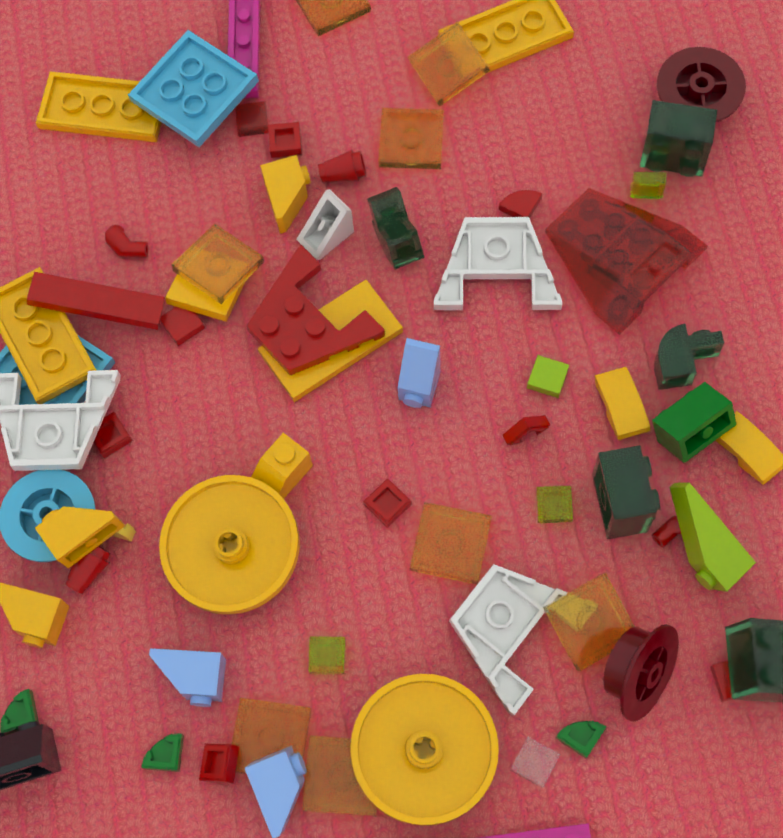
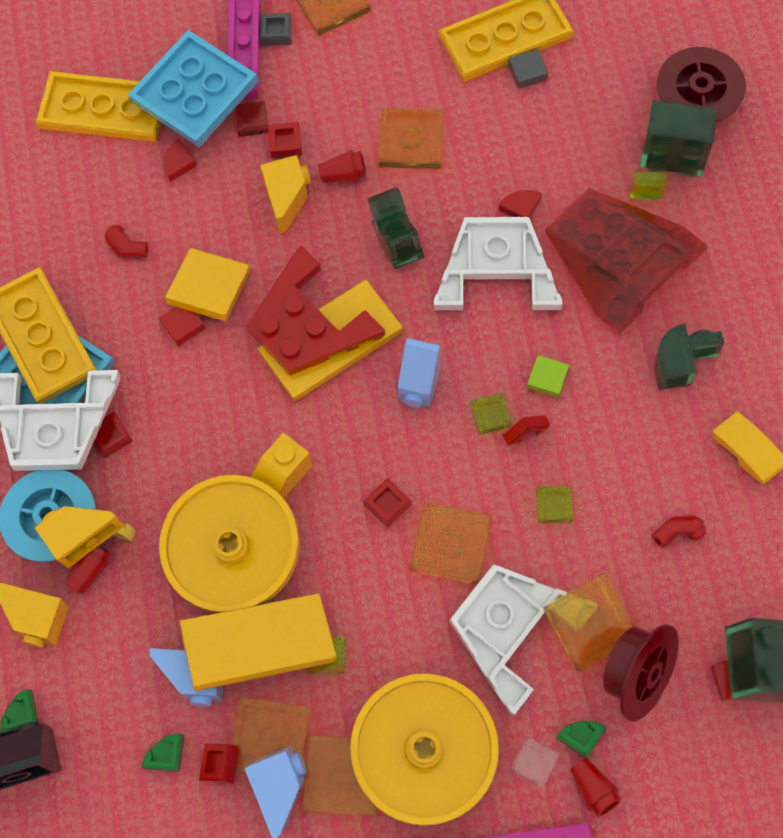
red tile [26,272,165,330] -> none
clear yellow tile [171,224,264,304] -> none
white slope [296,189,354,260] -> none
clear yellow tile [407,21,491,106] -> none
clear green brick [592,445,660,539] -> none
yellow slope [595,367,650,440] -> none
green brick [652,382,737,463] -> none
lime slope [669,483,756,592] -> none
none -> red tile [164,138,196,181]
none -> yellow tile [179,593,337,691]
none -> dark grey tile [260,13,292,46]
none -> clear neon green tile [470,393,512,435]
none -> dark grey tile [508,49,548,88]
none -> red cone [570,758,622,817]

